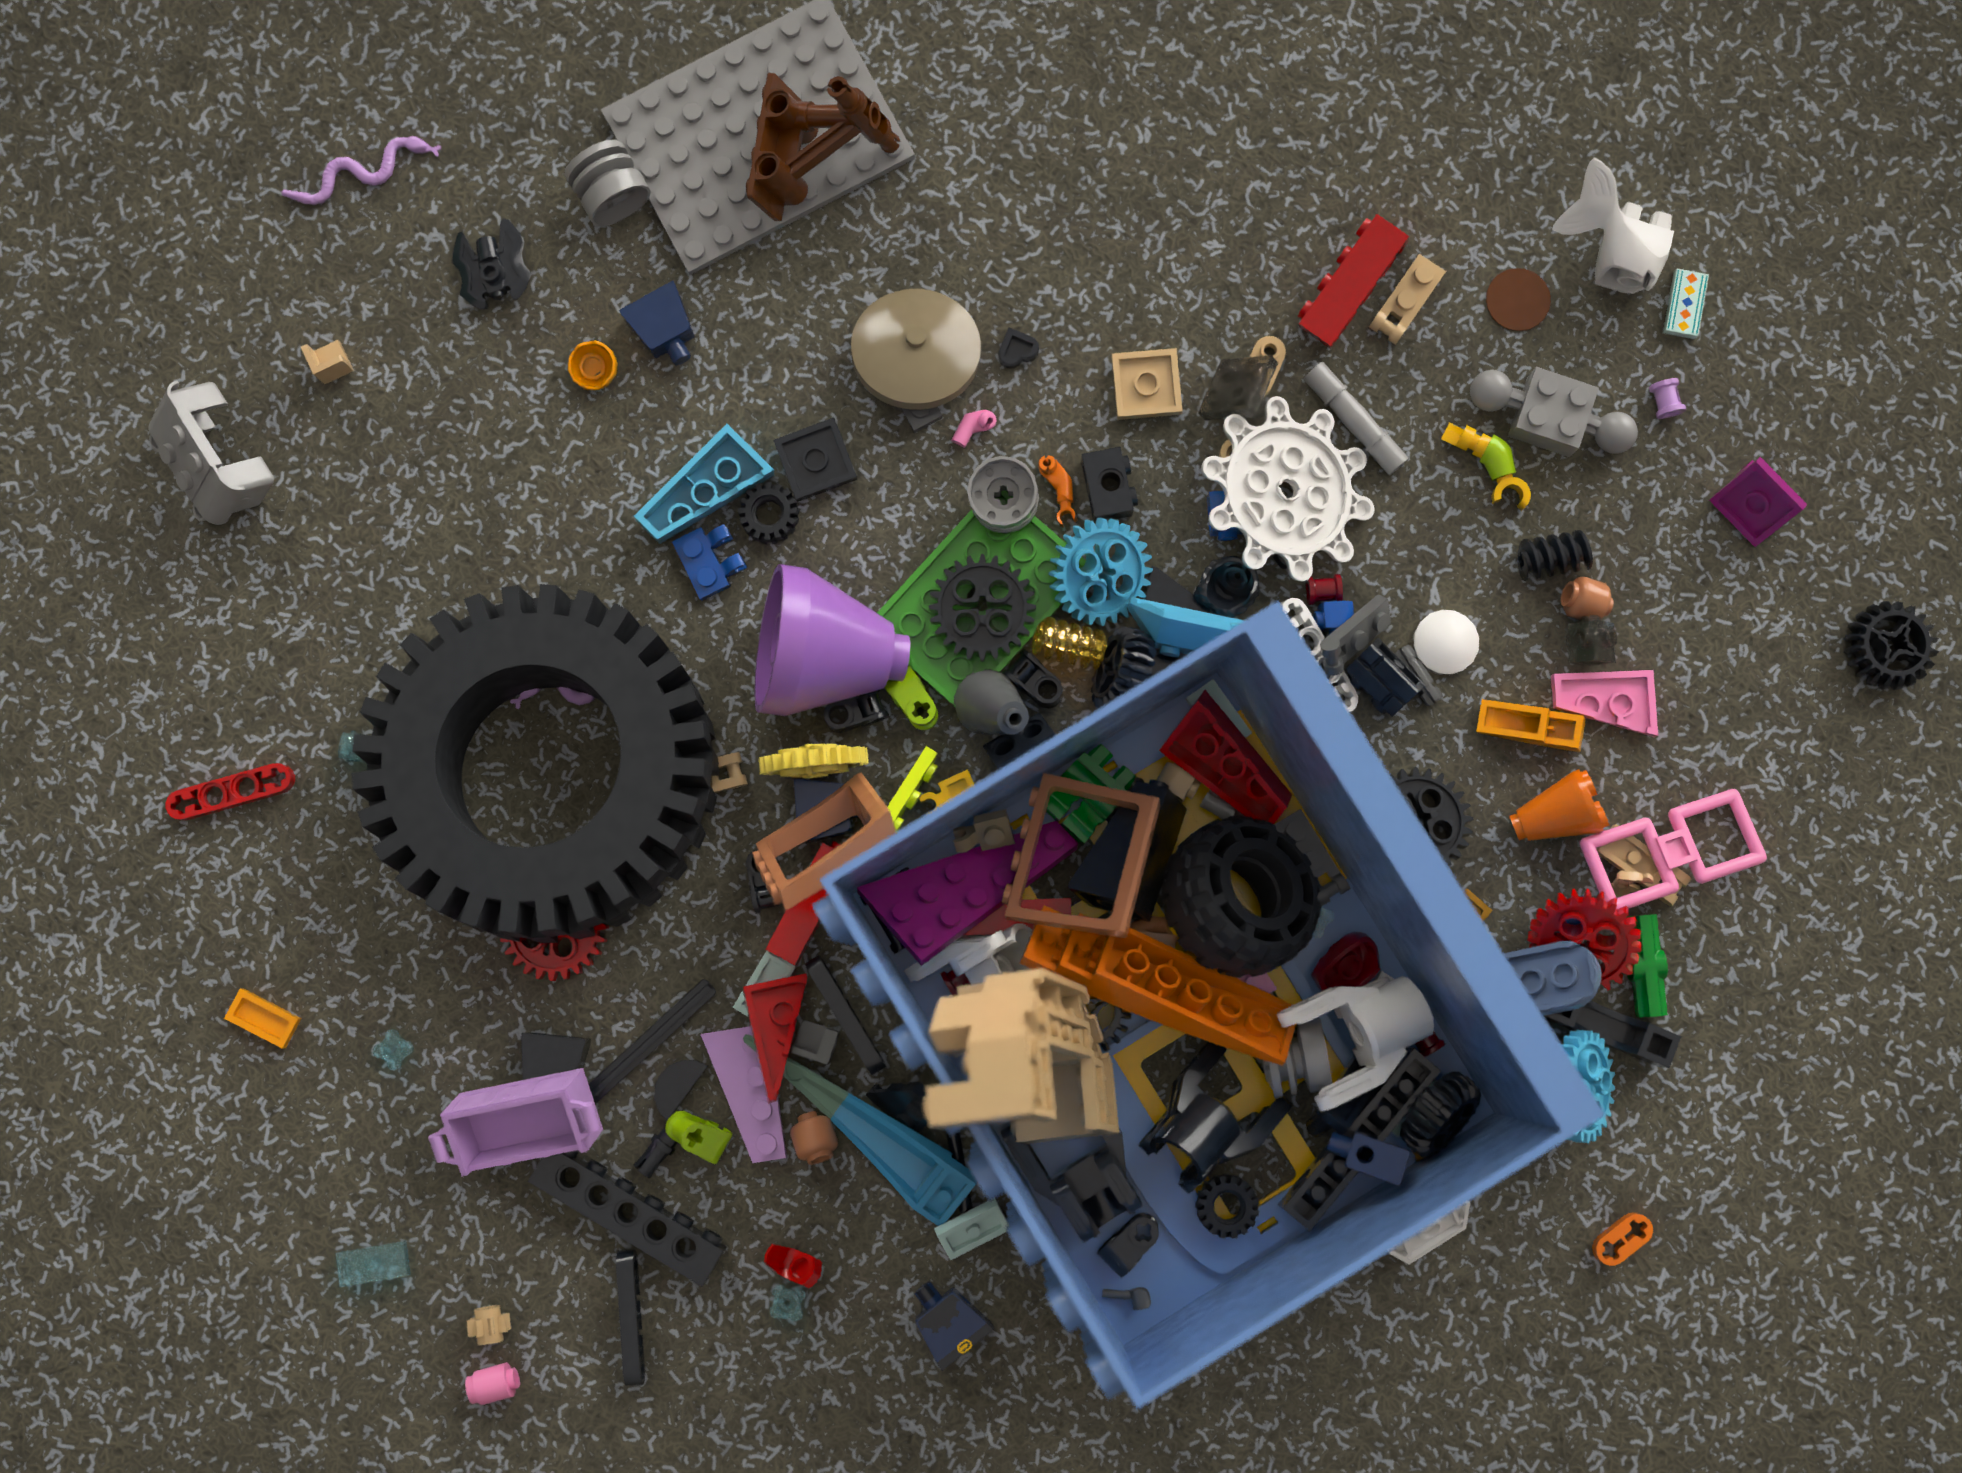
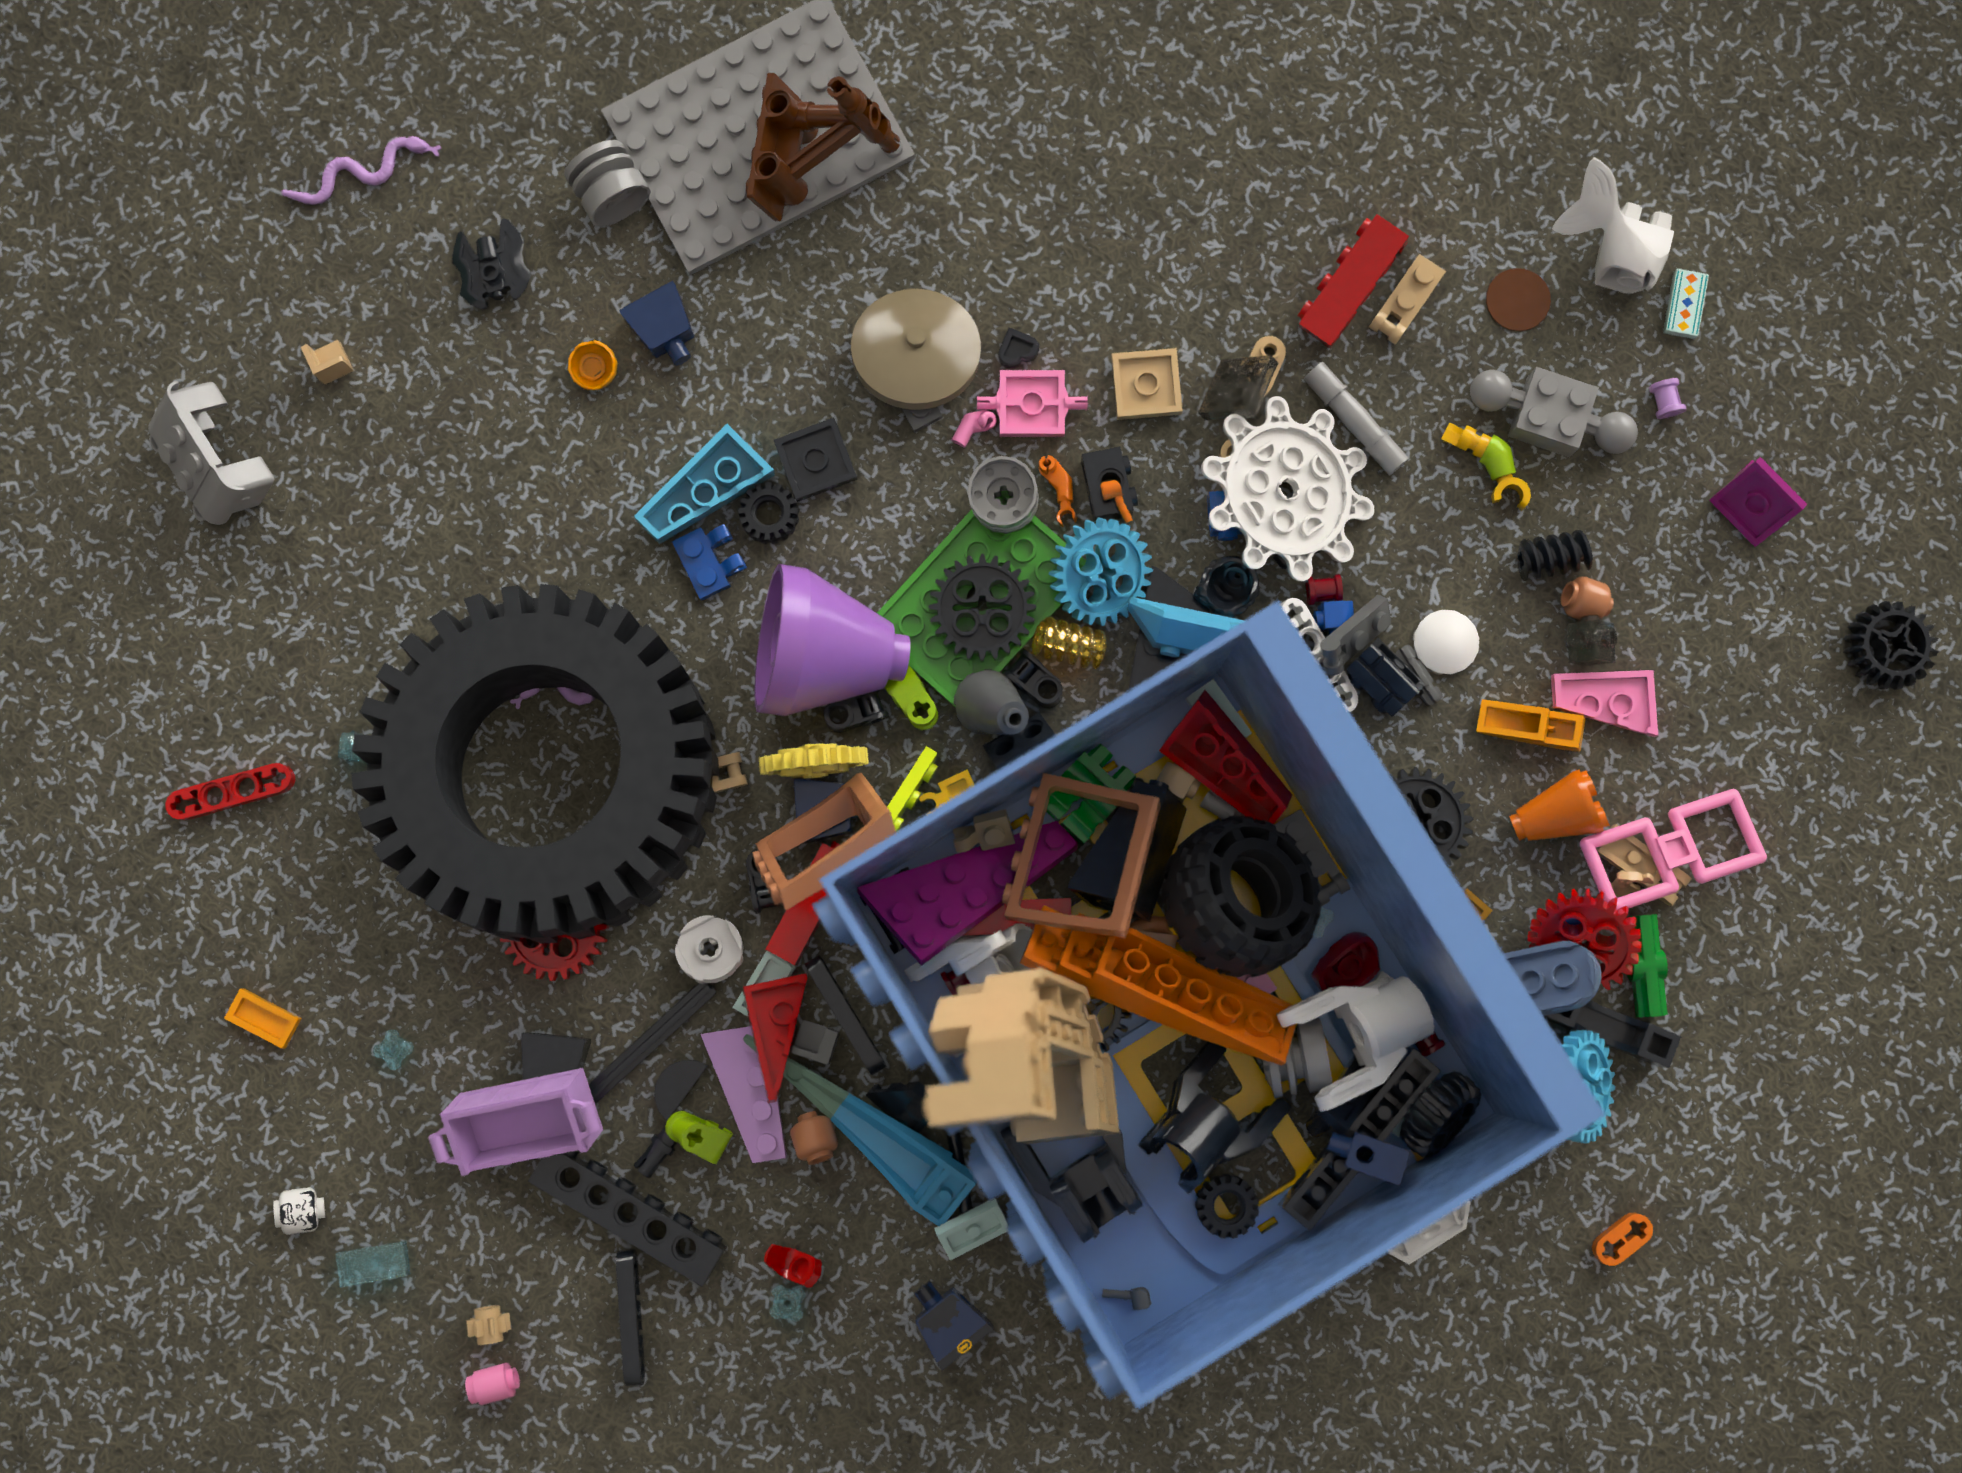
black gear [1091,626,1156,709] -> none
black piece [1097,1212,1159,1278] -> none
none -> white head [274,1187,325,1235]
none -> white plate [675,915,744,984]
none -> bright pink plate [977,370,1088,437]
none -> orange hand [1100,480,1133,523]

